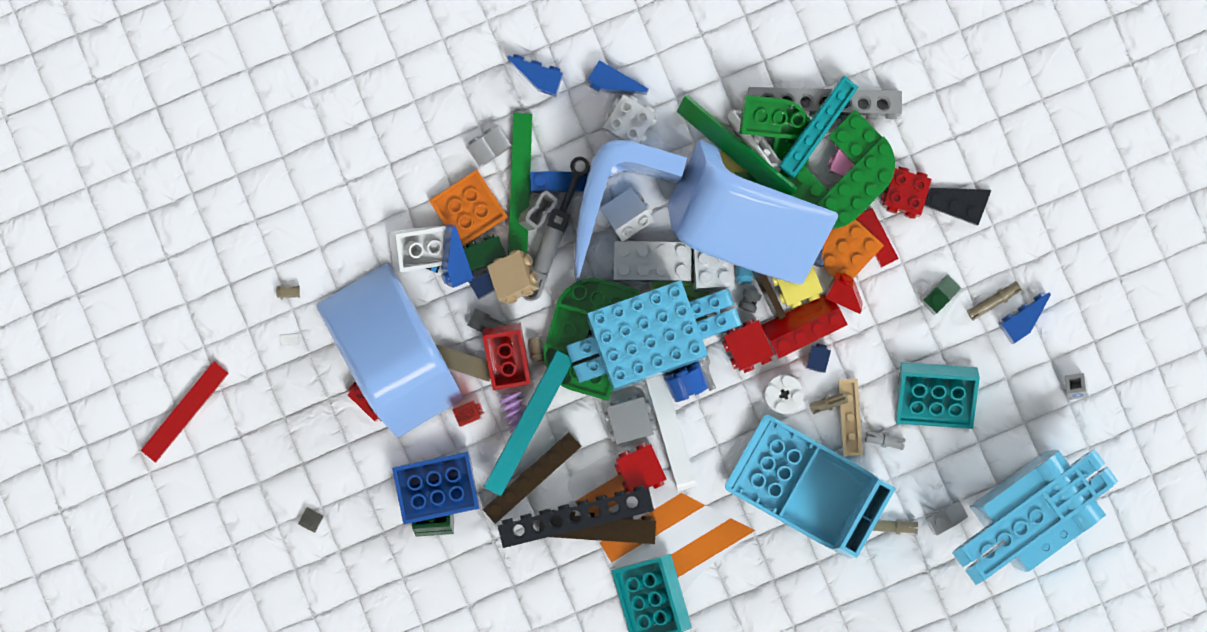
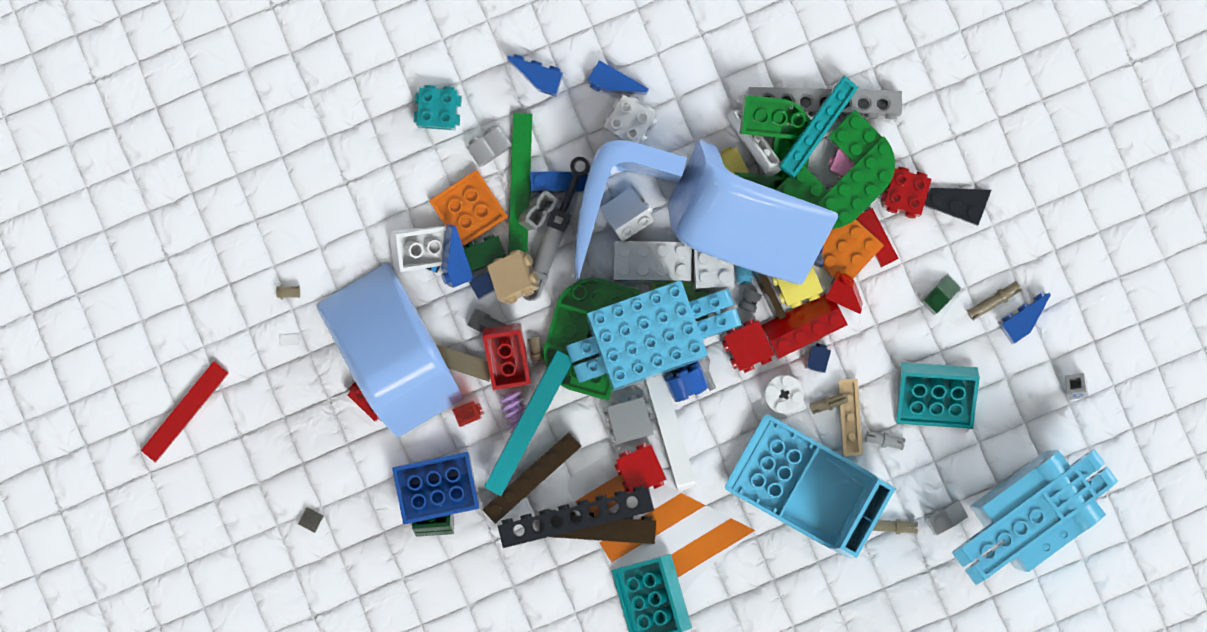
green tile [676,96,797,196] -> none
none -> teal brick [413,85,462,131]

